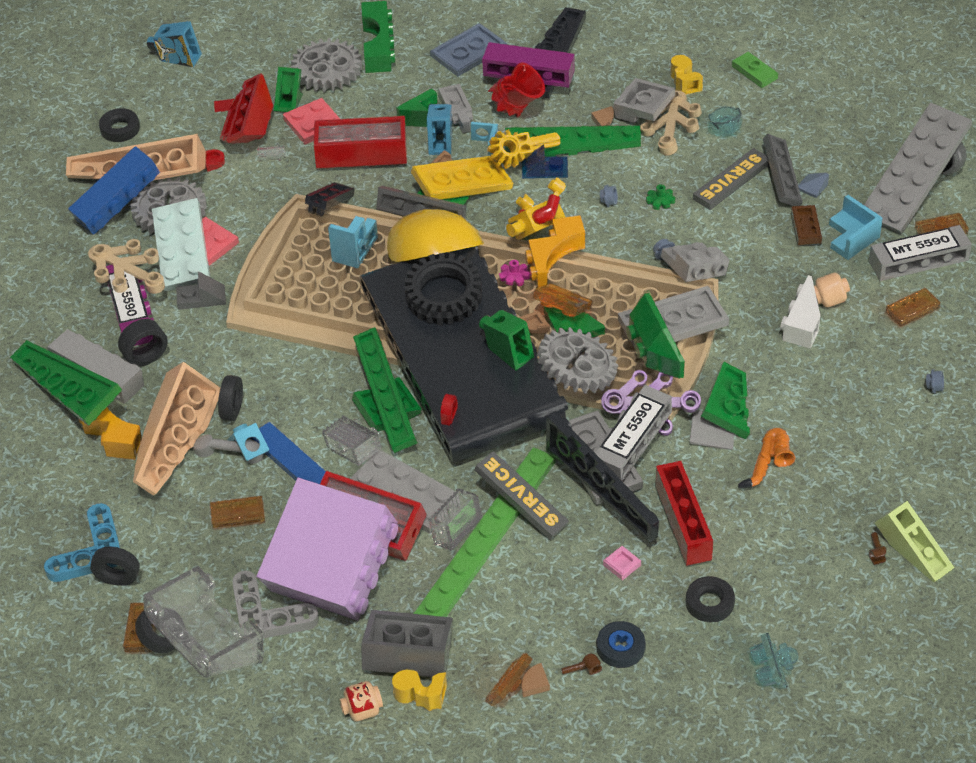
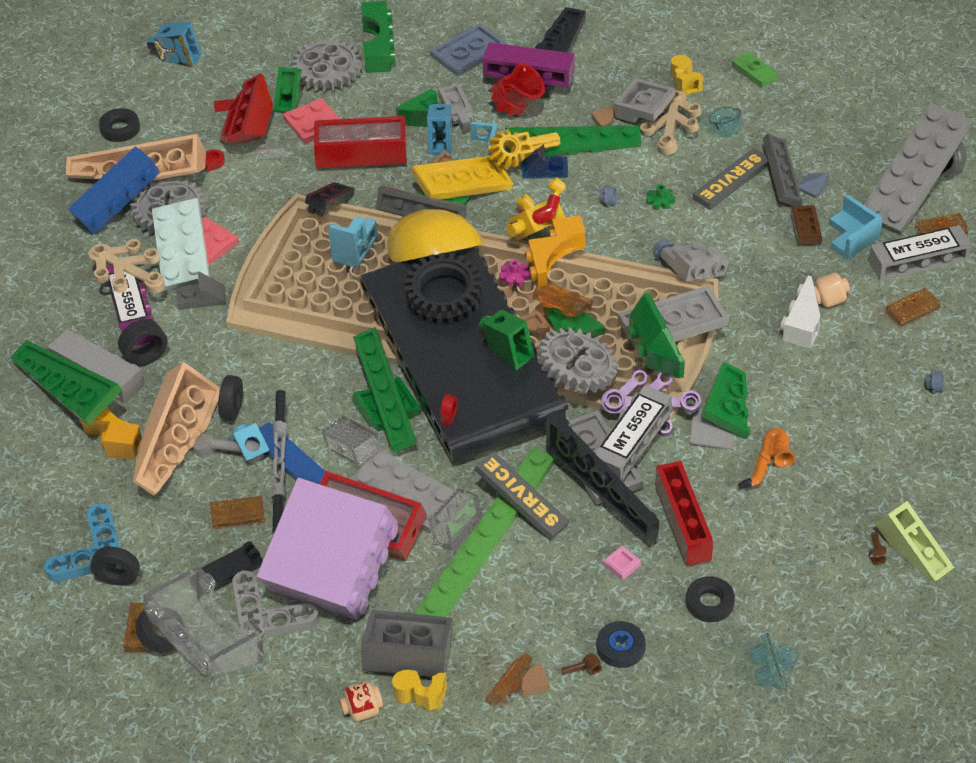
none -> black hinge [187,541,263,598]
none -> piece [271,390,287,533]

